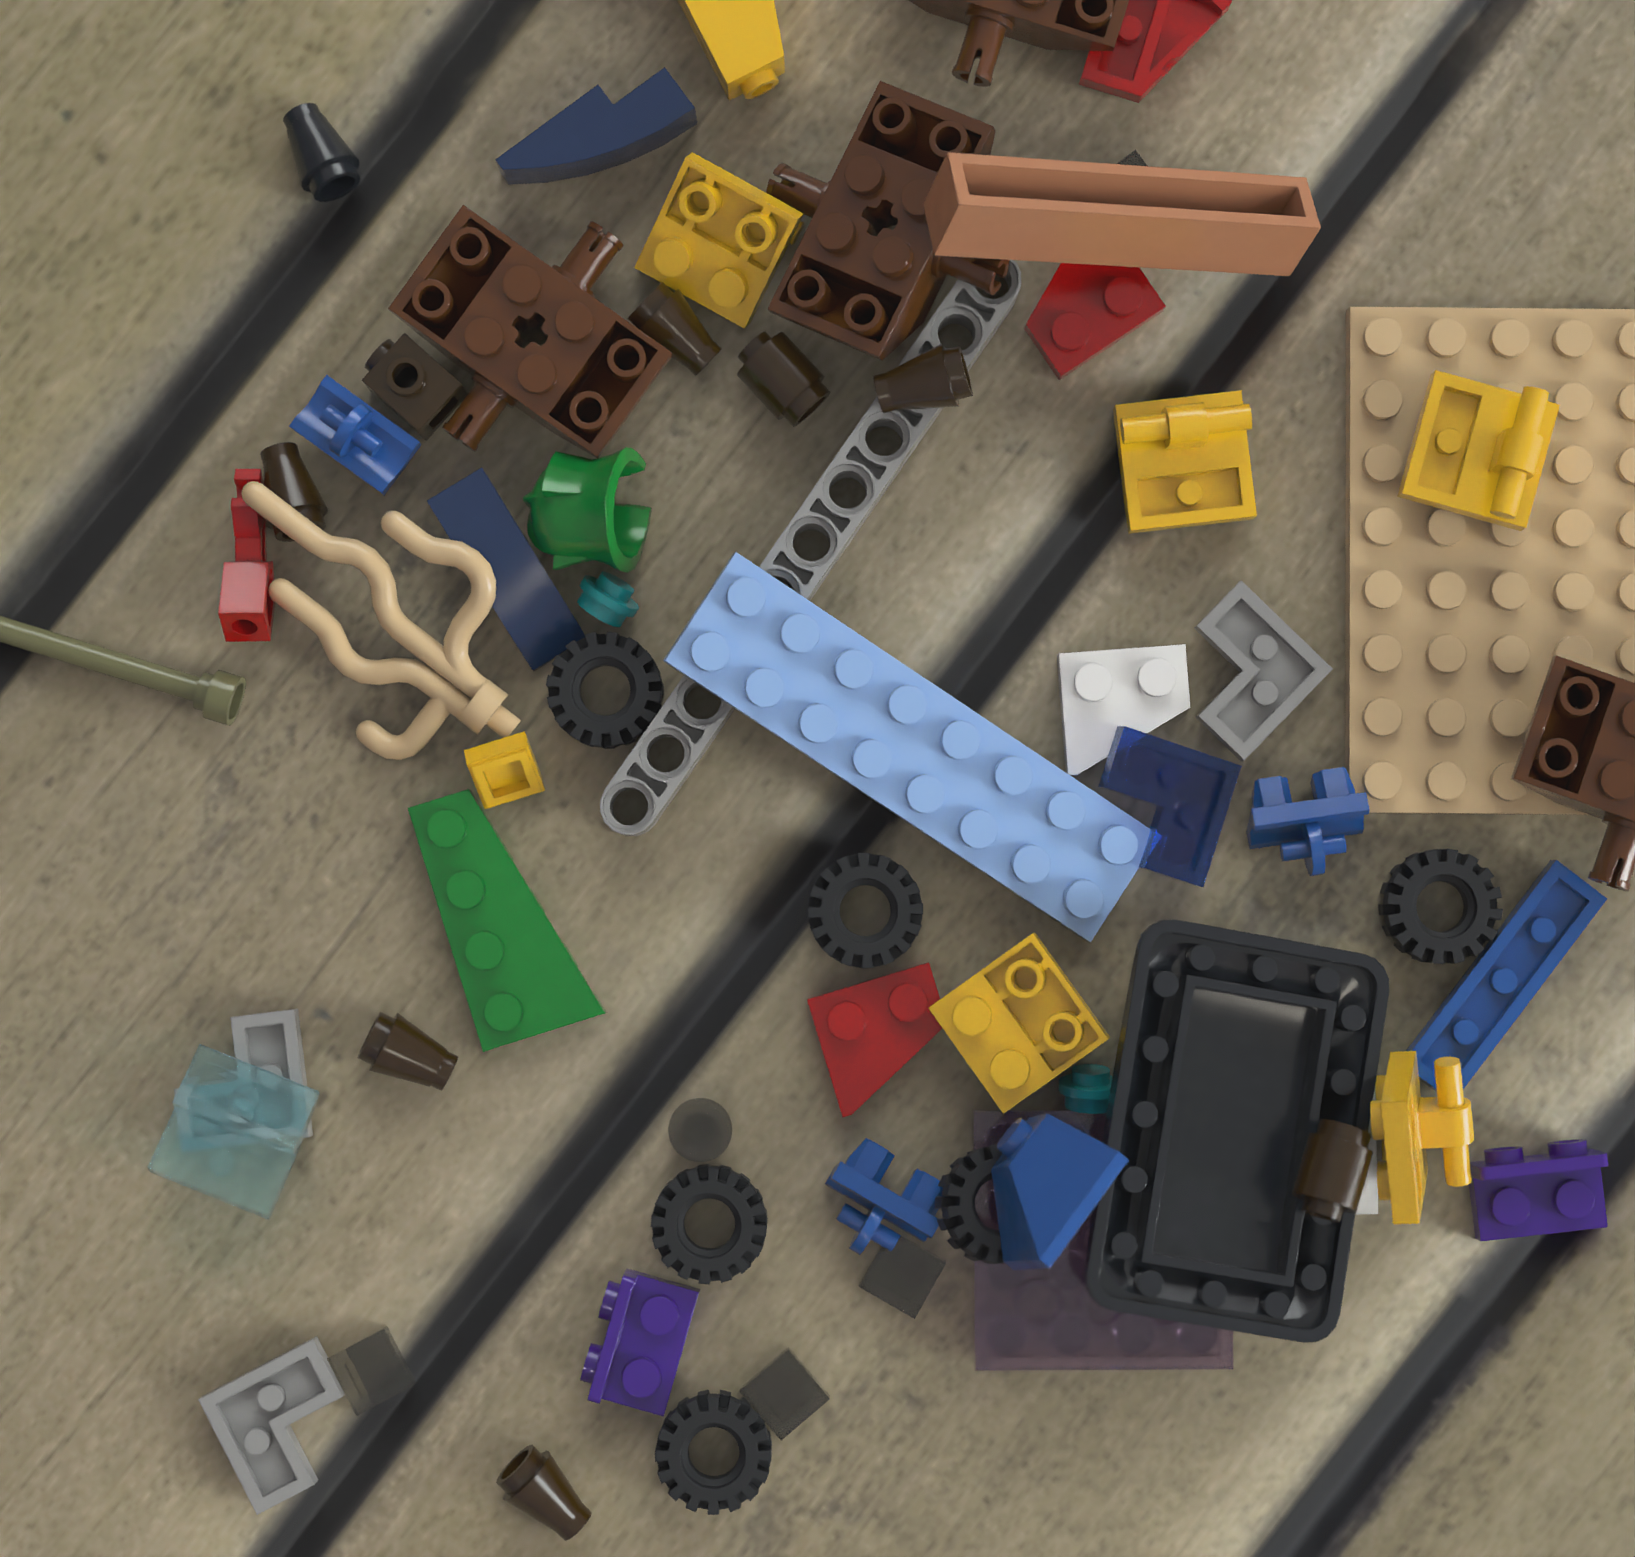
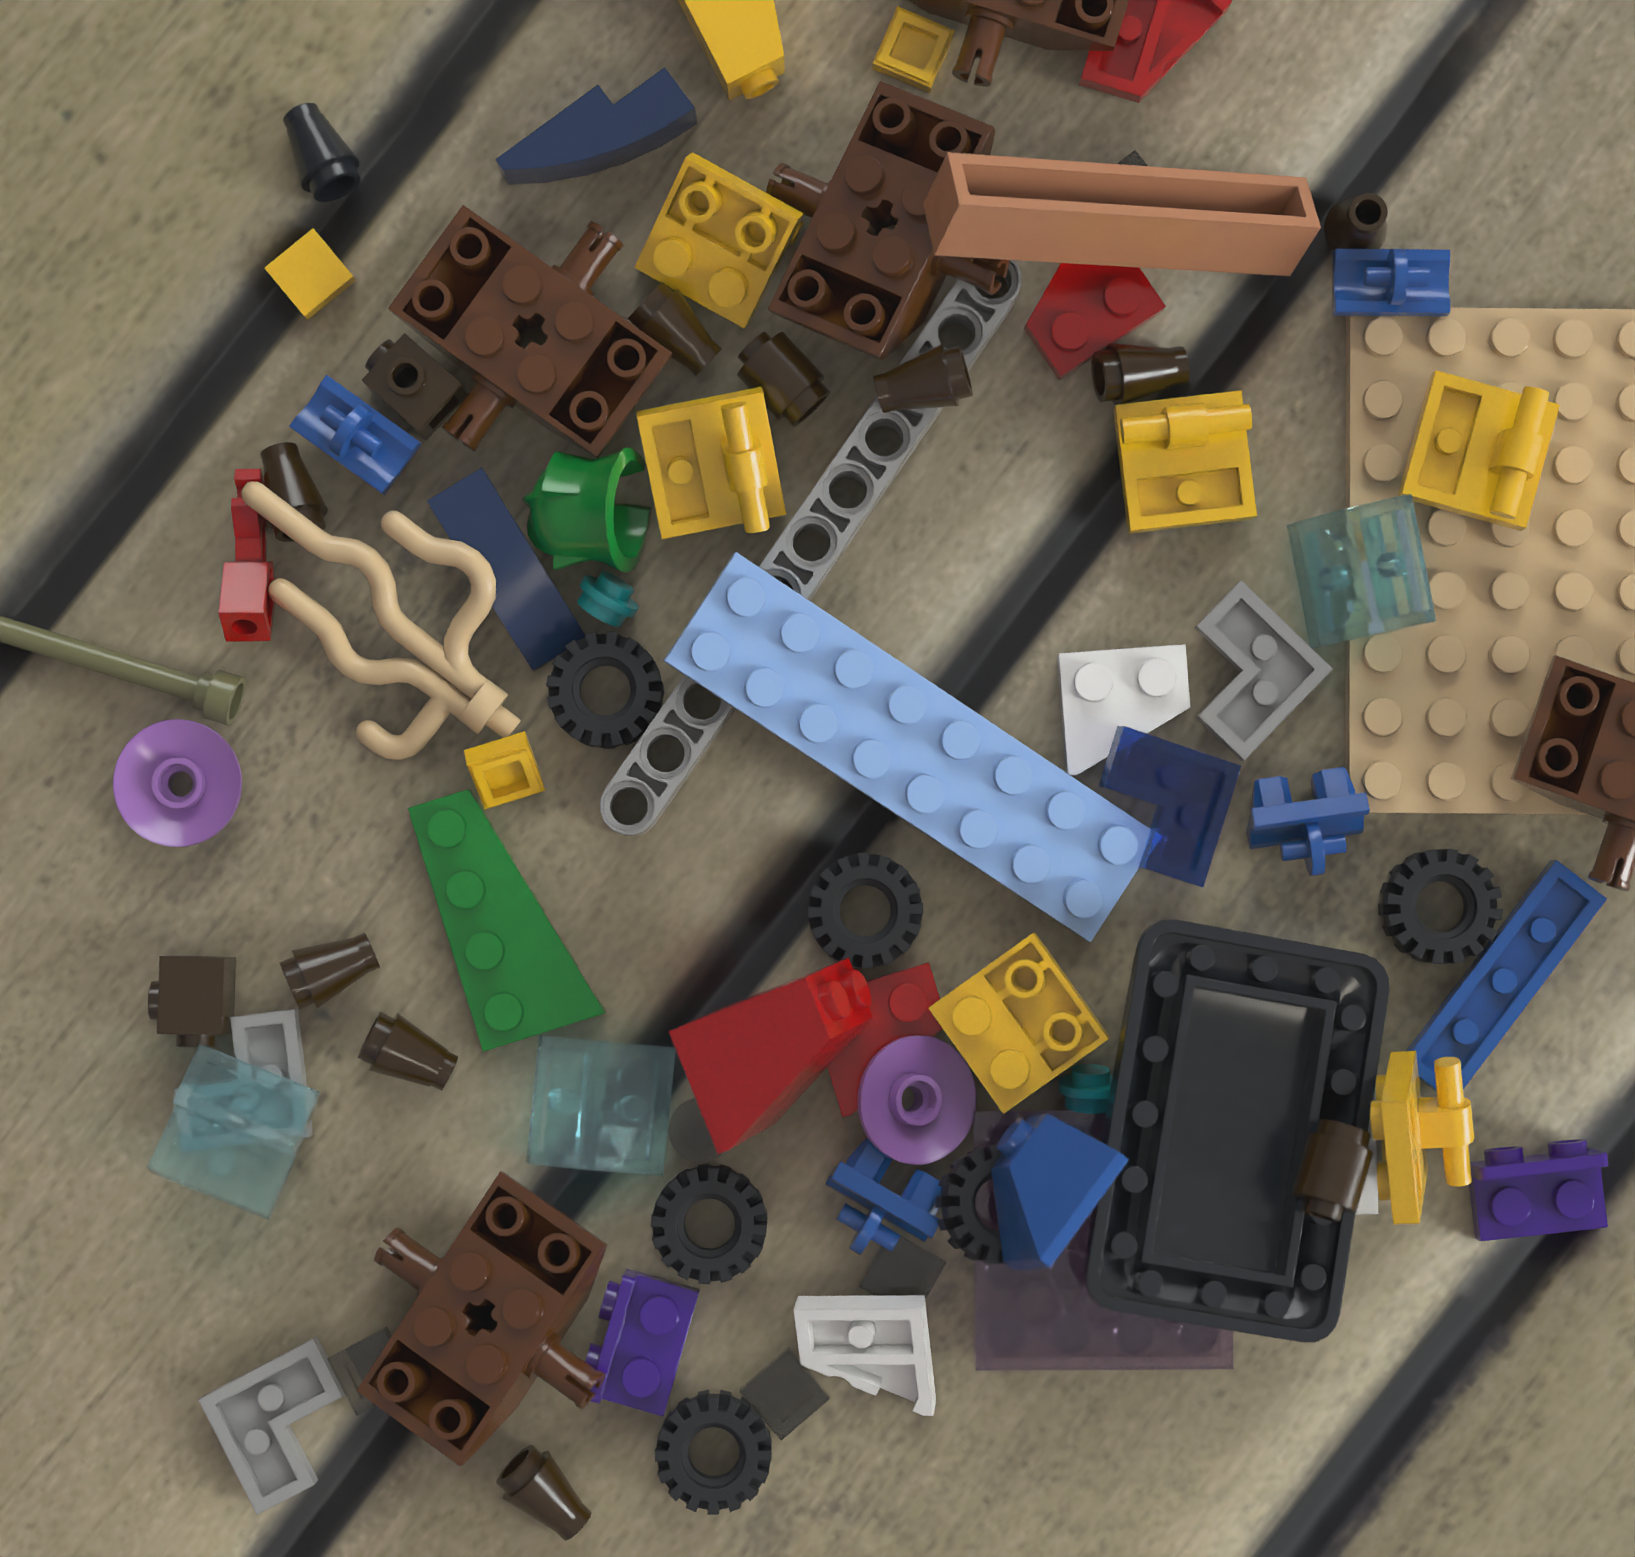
none -> medium lavender dish [113,719,242,847]
none -> dark brown brick [148,955,236,1047]
none -> yellow tile [265,228,356,320]
none -> dark brown cone [279,933,380,1010]
none -> reddish brown slope [356,1171,608,1466]
none -> clear light blue slope [526,1035,676,1176]
none -> yellow plate [636,387,786,539]
none -> red slope [669,957,873,1154]
none -> white wing [794,1295,936,1416]
none -> medium lavender dish [857,1035,977,1165]
none -> yellow tile [872,6,955,93]
none -> dark brown cone [1091,343,1190,405]
none -> clear light blue slope [1287,494,1436,649]
none -> dark brown cone [1324,193,1388,251]
none -> blue hips [1332,249,1450,317]

